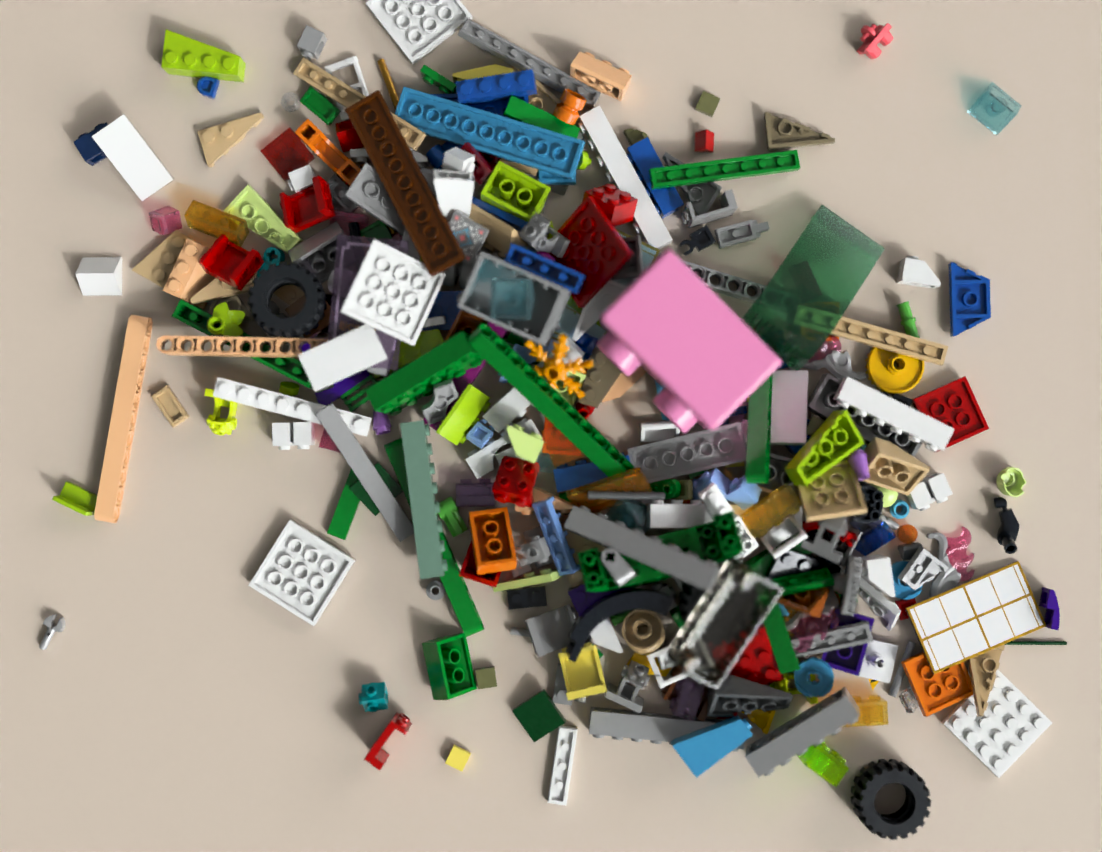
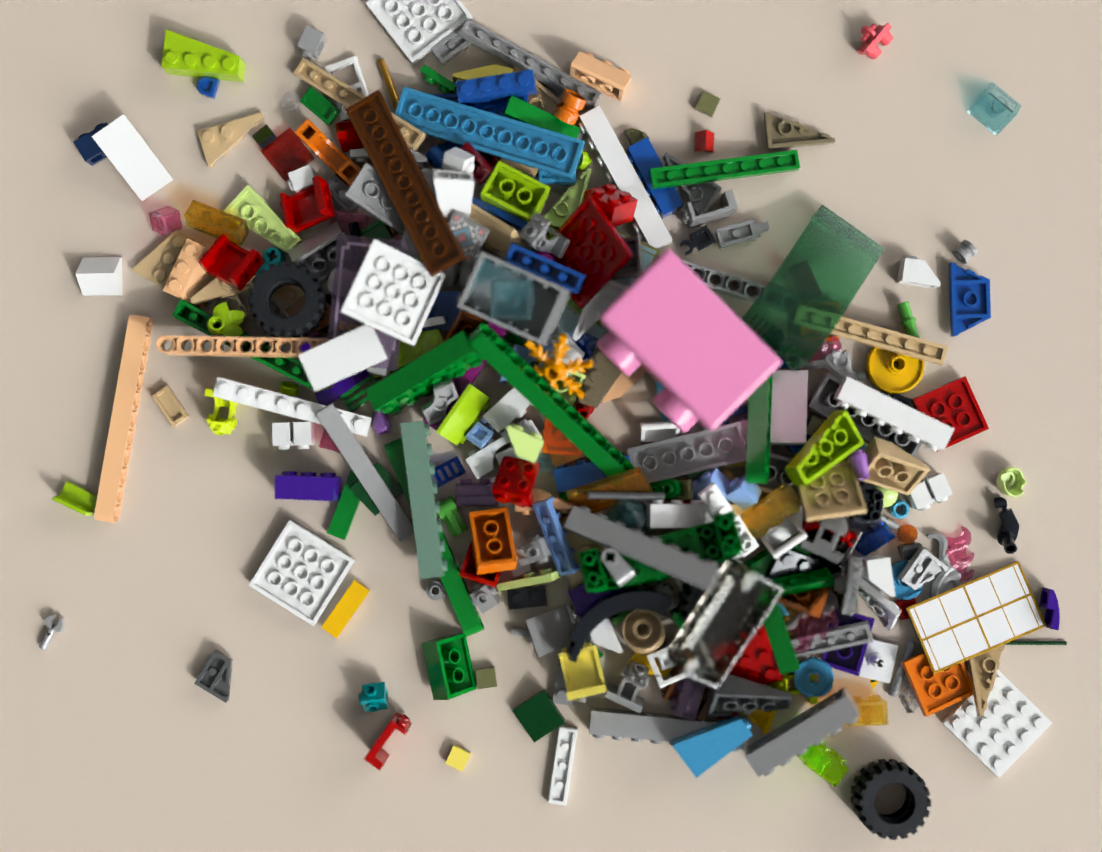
none -> dark grey wing [194,649,233,703]
none -> black tile [252,124,277,150]
none -> dark purple brick [274,471,341,501]
none -> yellow tile [321,580,371,639]
none -> light grey plate [430,26,472,66]
none -> clear blue slope [433,456,466,488]
none -> light grey brick [470,582,501,614]
none -> yellowish green wing [544,168,592,229]
none -> light grey wheel [952,239,977,264]

